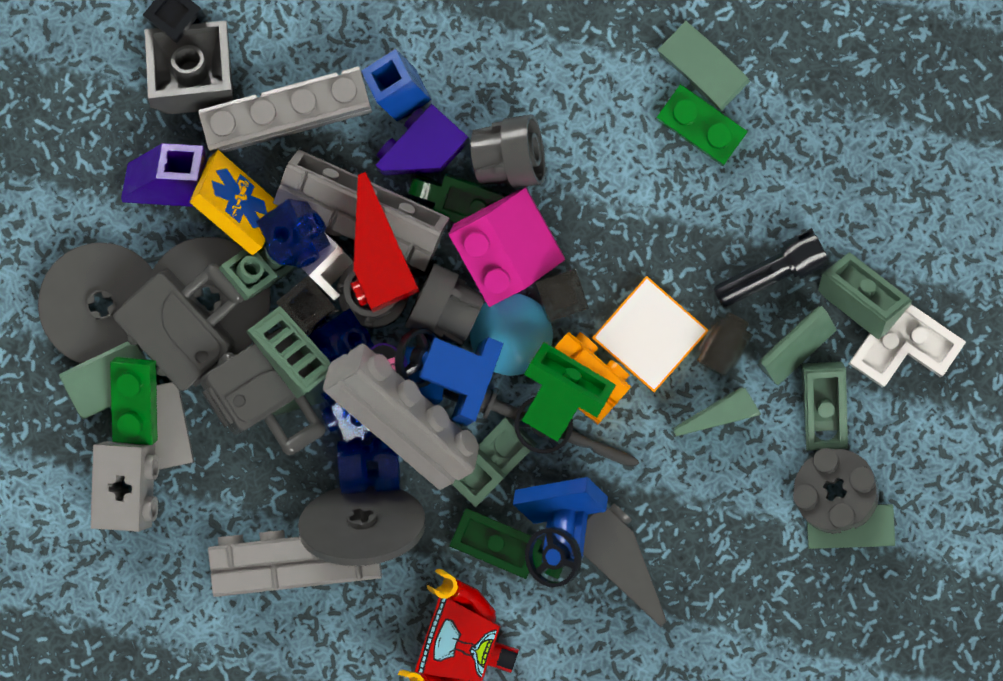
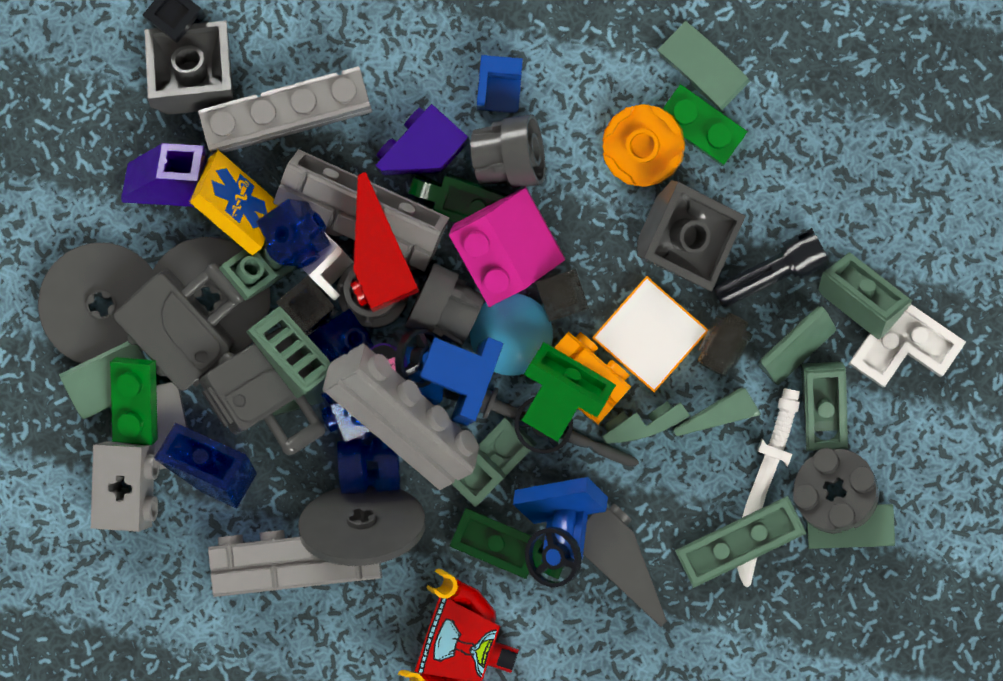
blue brick [361,49,431,122] -> none
none -> clear blue slope [154,422,257,509]
none -> blue panel [477,55,523,113]
none -> sand green slope [601,401,690,444]
none -> light orange tile [603,104,686,187]
none -> dark grey slope [637,180,746,291]
none -> sand green tile [675,496,807,588]
none -> white sword [737,388,800,587]

